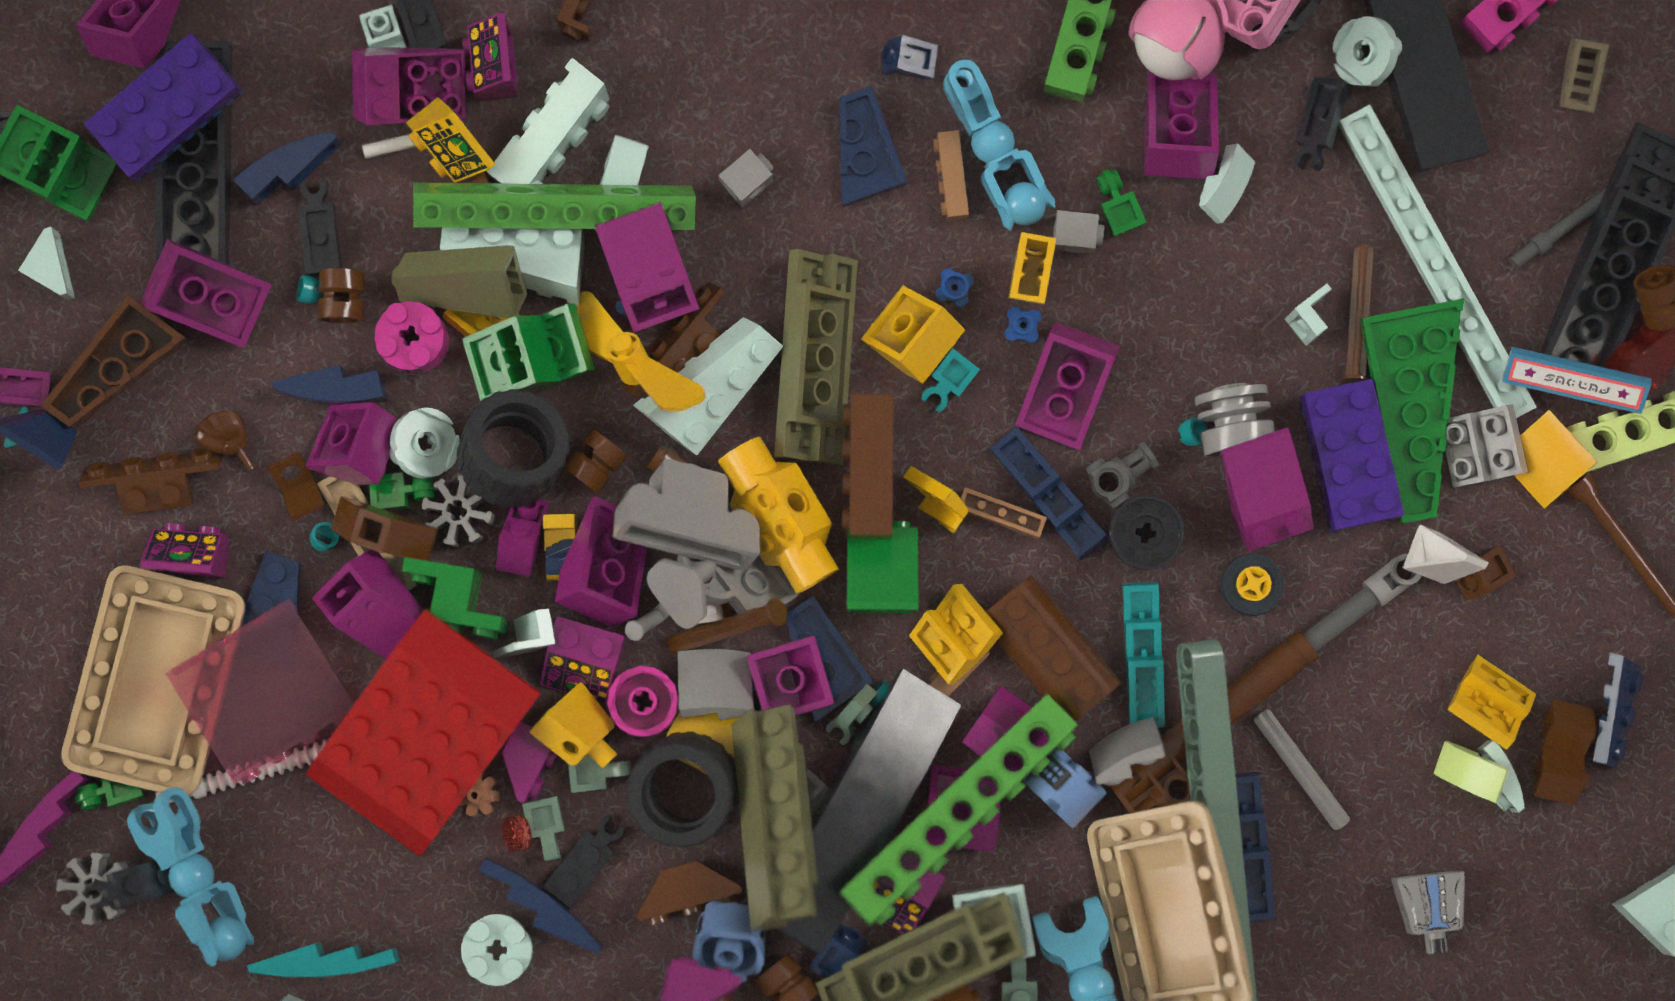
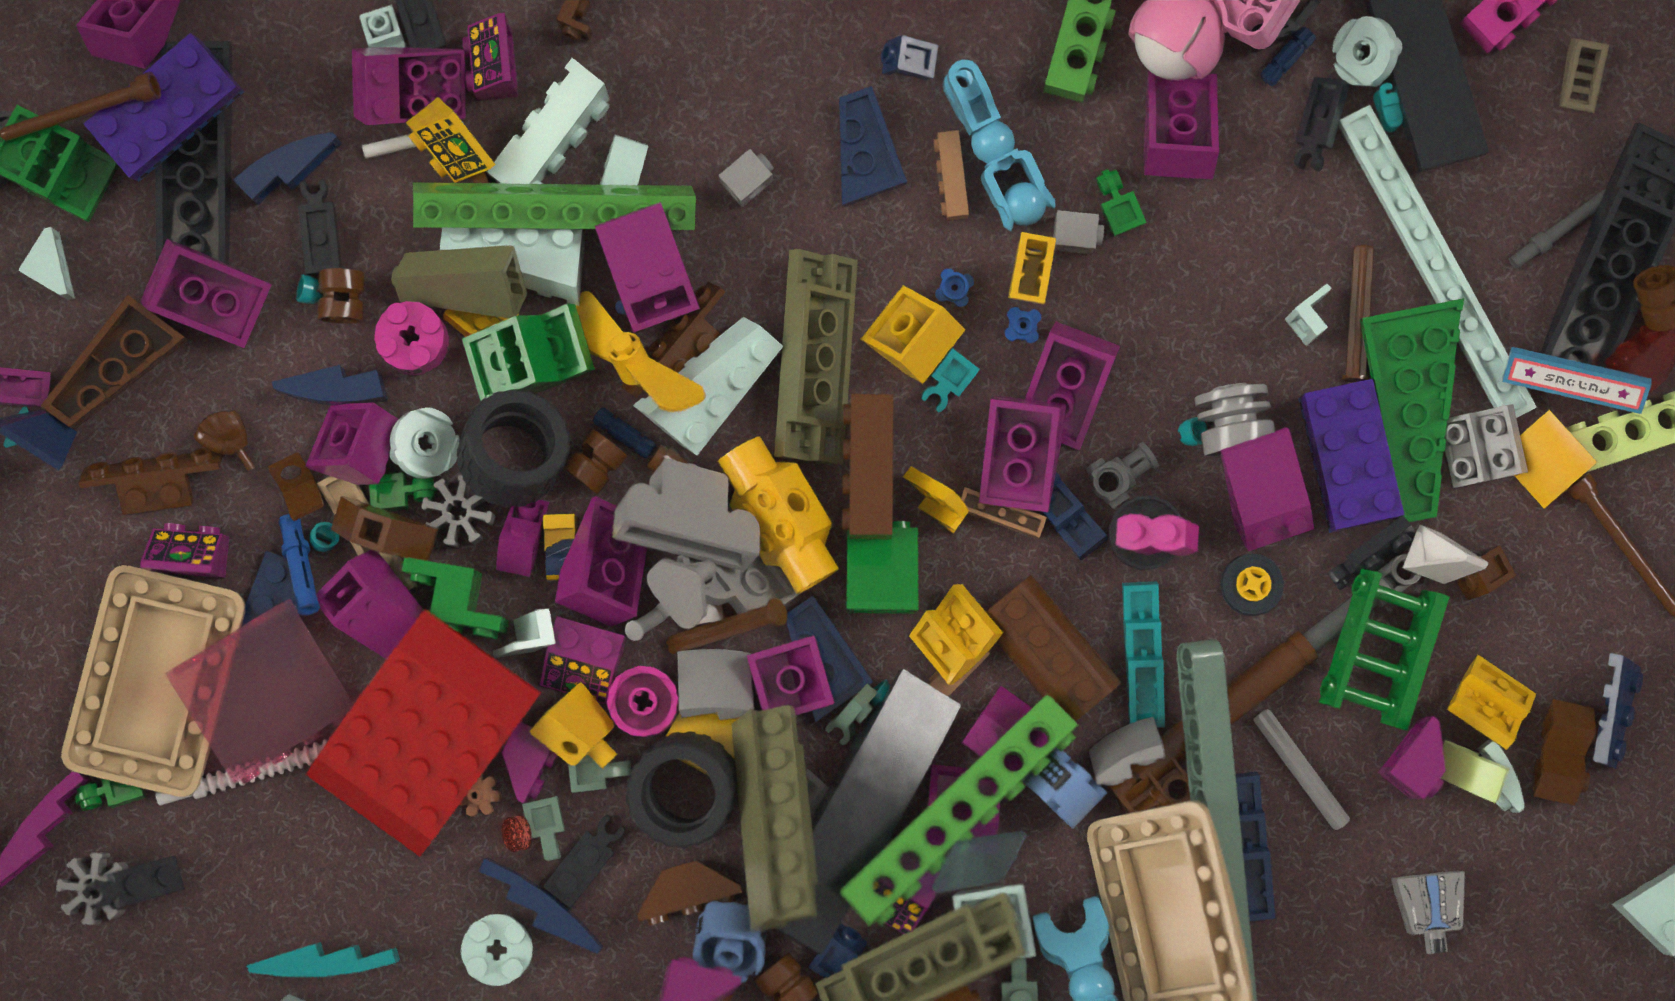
medium azure piece [127,787,254,966] -> none
light aqua slope [1199,144,1255,223] -> none
none -> reddish brown piece [0,72,161,141]
none -> blue pin [278,514,320,615]
none -> dark blue axle [592,407,656,459]
none -> clear light blue piece [932,831,1027,893]
none -> magenta slope [979,396,1066,512]
none -> dark pink brick [1116,514,1199,556]
none -> dark blue axle [1260,27,1316,86]
none -> green fence [1319,569,1450,731]
none -> black plate [1327,515,1416,590]
none -> teal piece [1373,83,1403,132]
none -> magenta slope [1377,716,1446,799]

